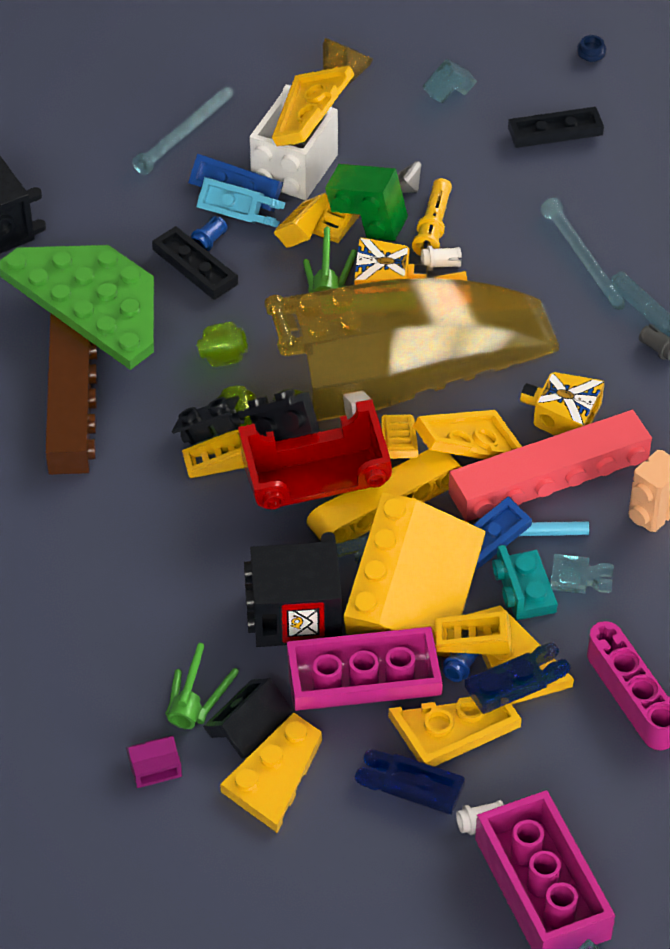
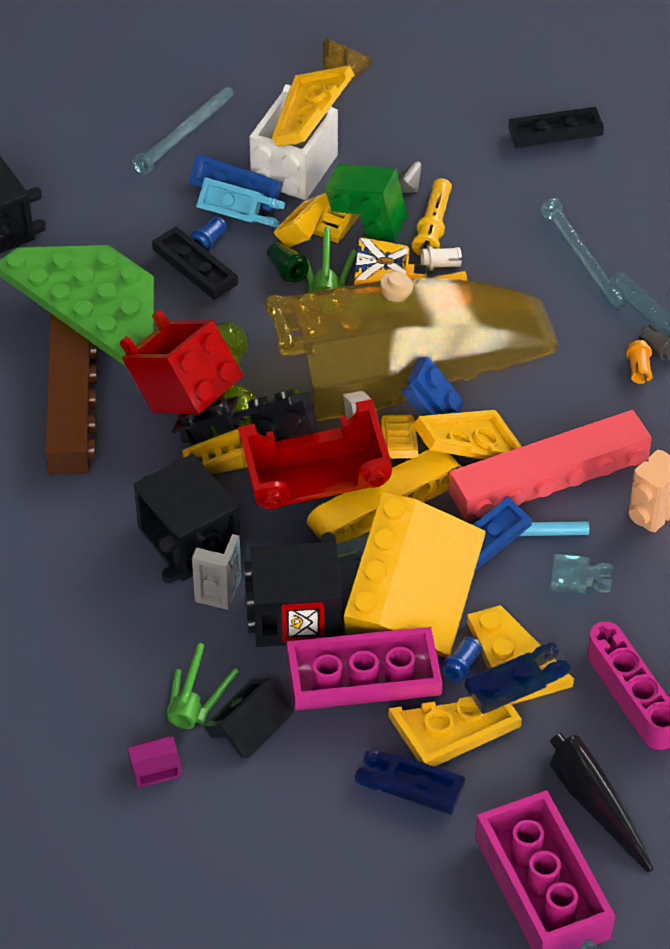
yellow wing [220,713,322,834] -> none
clear light blue piece [423,58,477,103] -> none
yellow slope [435,610,512,655] -> none
white pin [456,800,504,835] -> none
teal bracket [492,545,558,621] -> none
torso [520,372,605,436] -> none
dark blue plate [577,35,607,62] -> none
none -> red container [120,310,244,414]
none -> black container [134,453,241,583]
none -> light grey panel [192,534,242,610]
none -> dark green cone [267,242,309,283]
none -> tan plate [380,271,413,302]
none -> blue plate [402,356,464,416]
none -> black piece [550,733,654,872]
none -> light orange pin [626,340,652,384]

